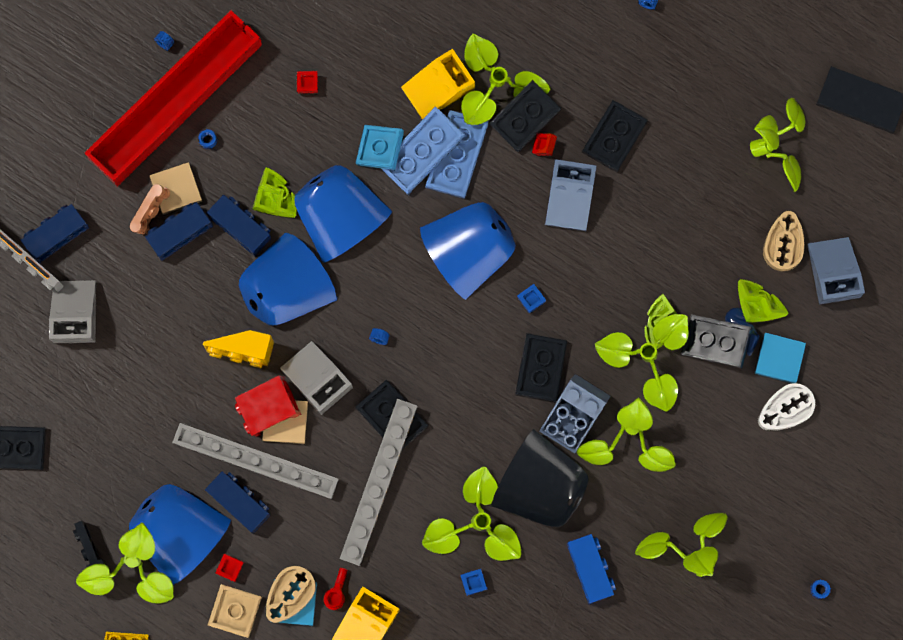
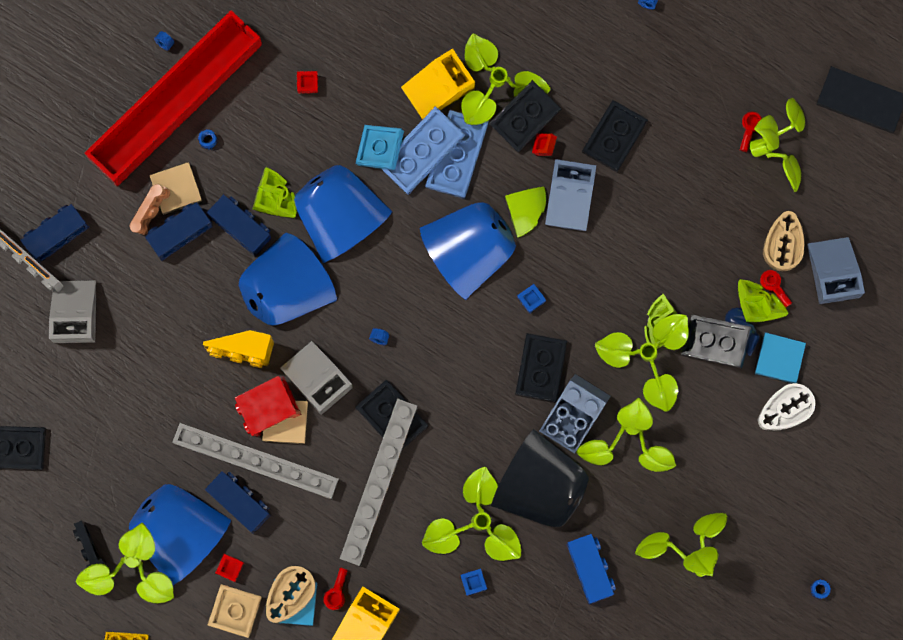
none -> lime brick [505,187,546,238]
none -> red plate [739,112,762,152]
none -> red plate [760,270,792,308]

